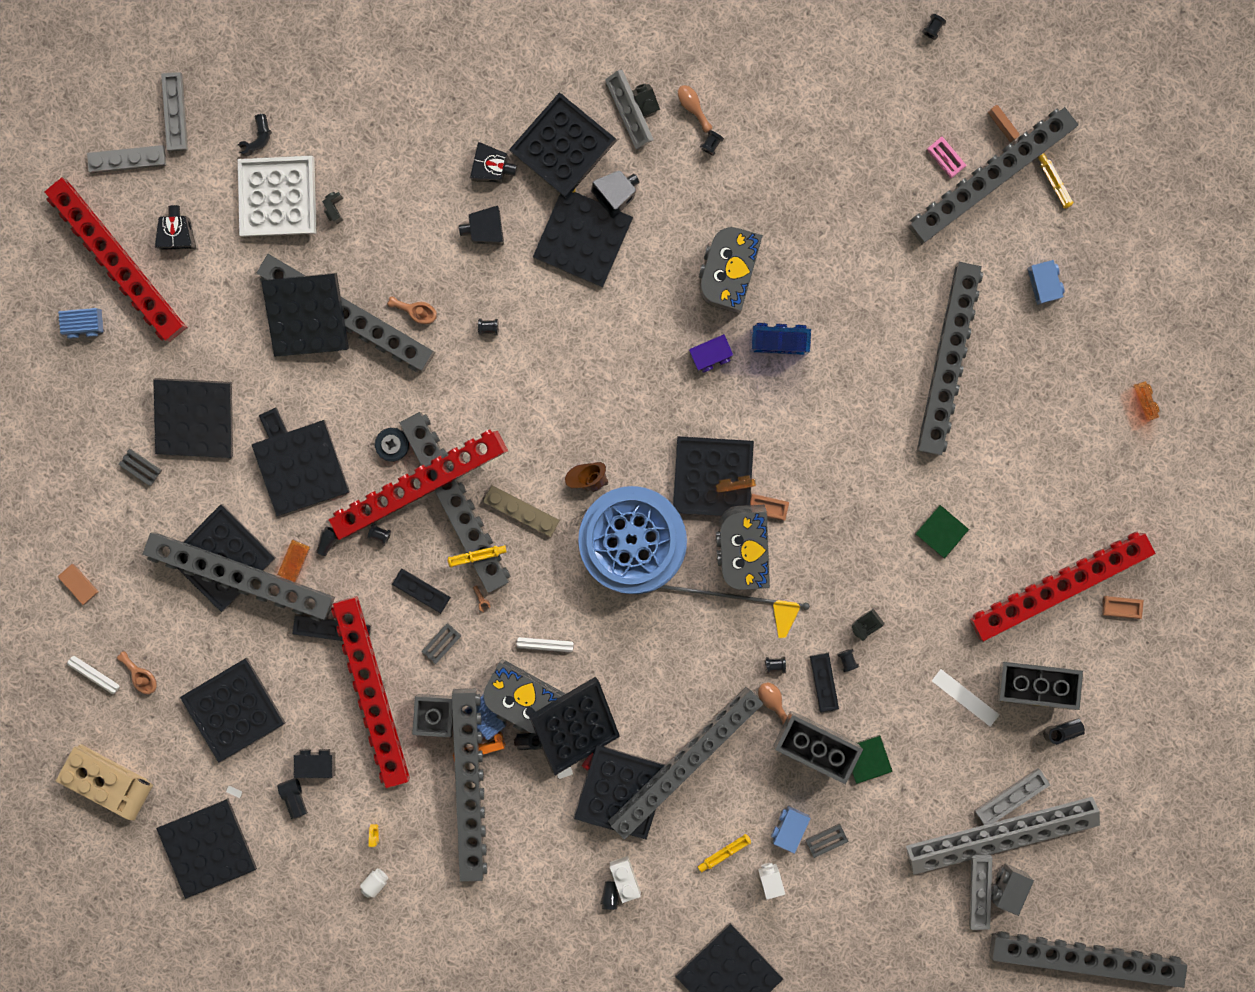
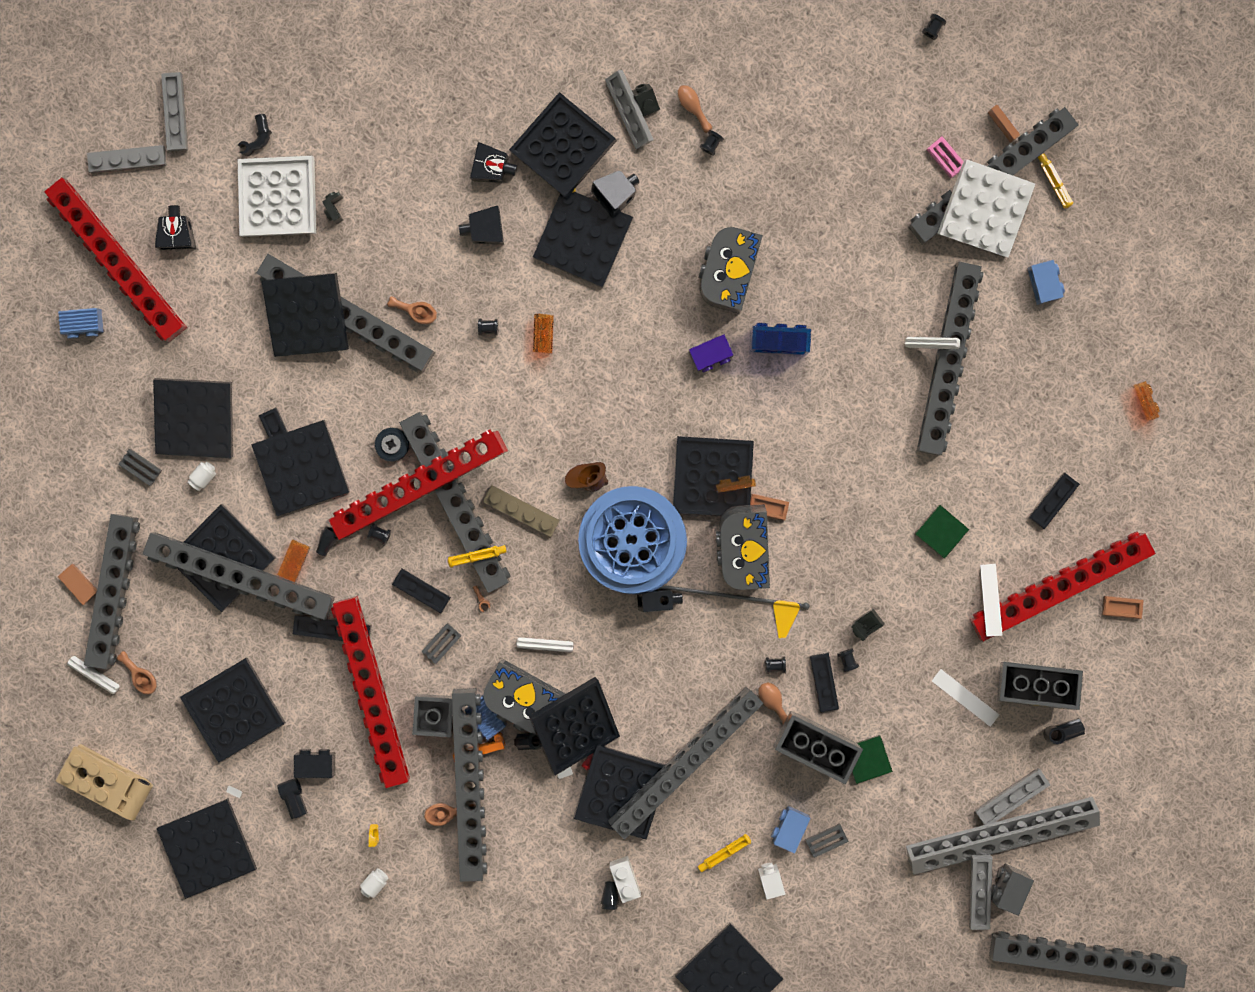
none -> dark grey brick [84,514,140,669]
none -> white brick [188,462,216,491]
none -> nougat piece [424,803,476,826]
none -> clear orange plate [533,313,554,354]
none -> black torso [637,589,683,612]
none -> white axle [905,337,960,349]
none -> white plate [937,159,1035,258]
none -> white sticker [980,564,1002,636]
none -> black tile [1028,472,1080,530]

